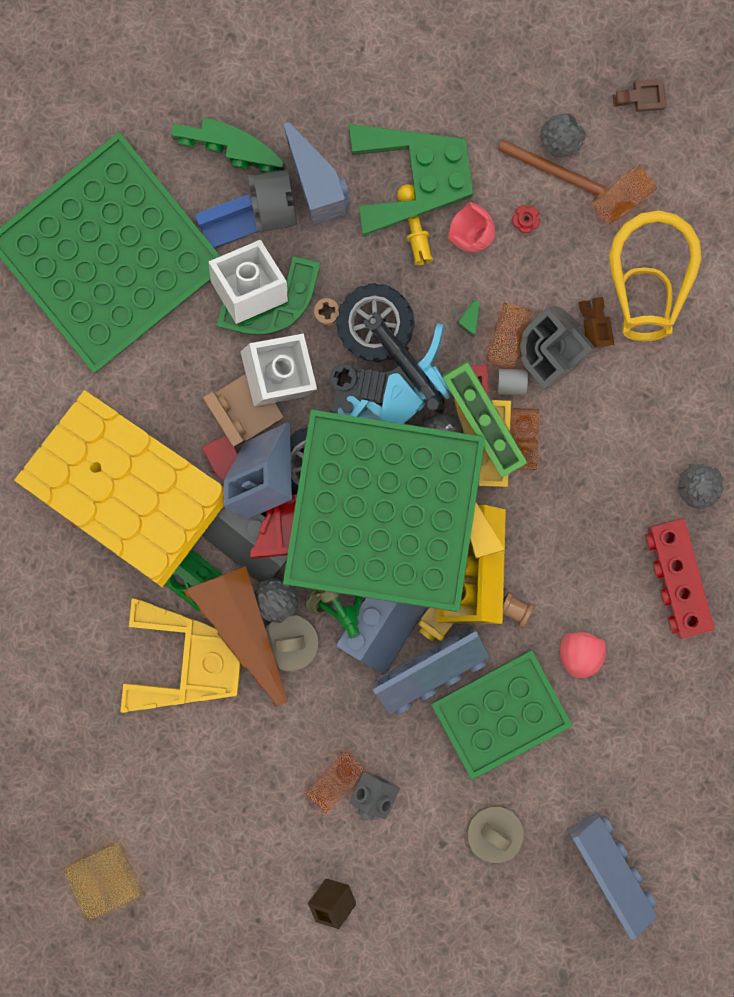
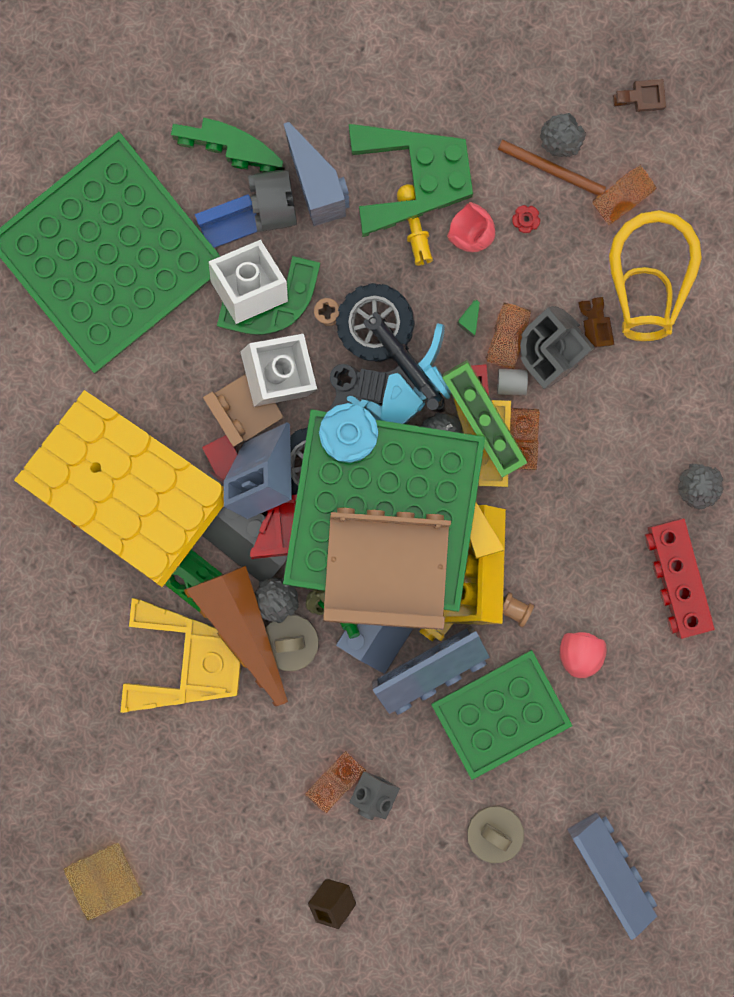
none -> medium azure tile [319,403,378,463]
none -> medium nougat panel [323,508,451,630]

